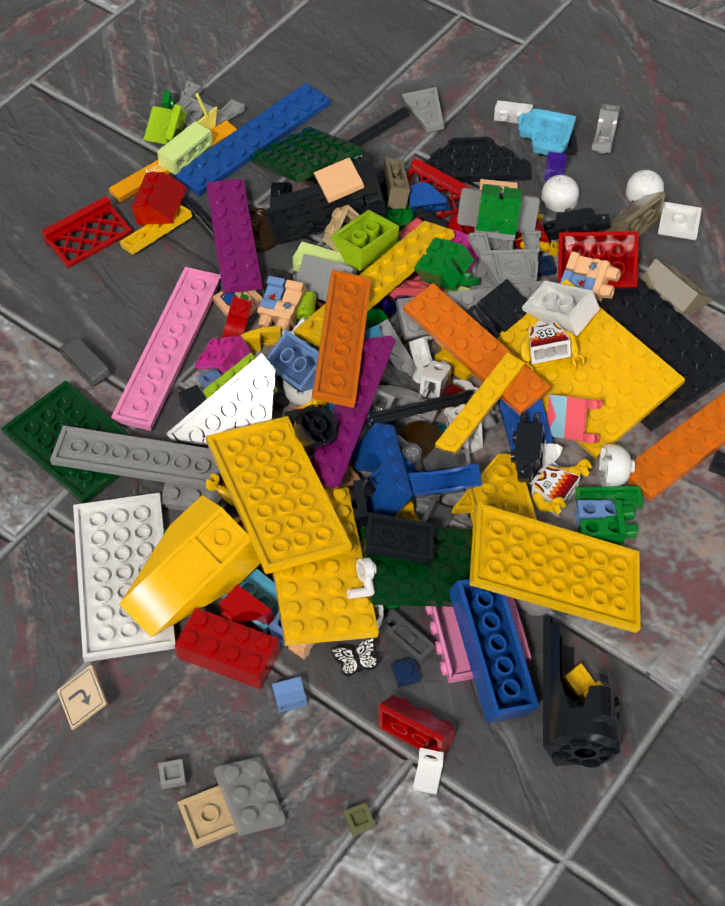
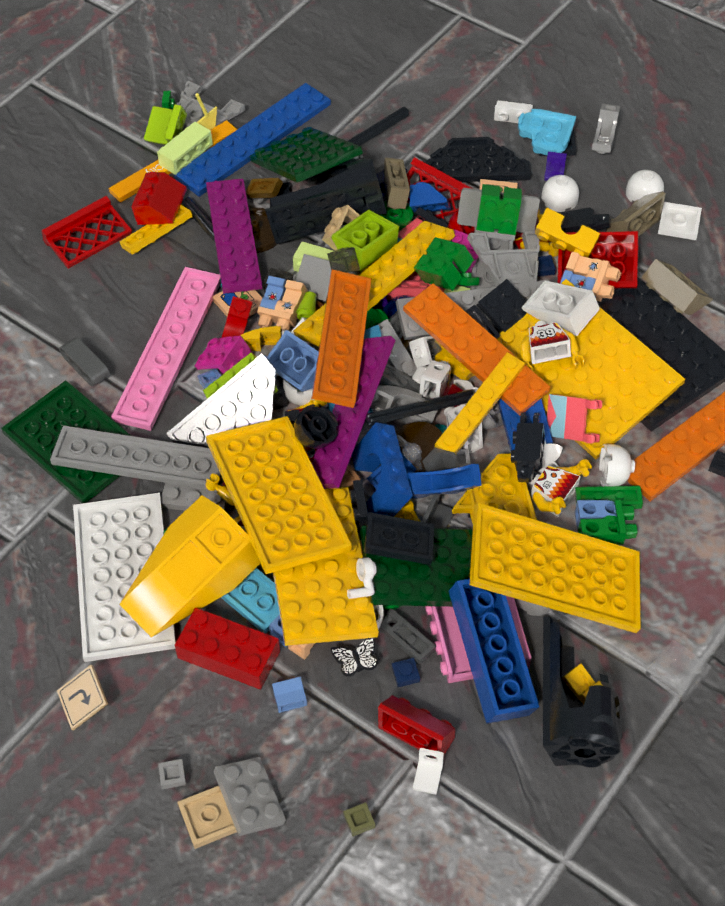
black brick [178,385,207,415] -> none
red arch [219,584,274,626] -> none
light nougat tile [314,158,364,203] -> none
light grey wing [402,87,445,132] -> none
none -> pearl gold plate [246,178,283,198]
none -> clear smoke panel [327,247,360,273]
none -> yellow arch [535,208,600,258]

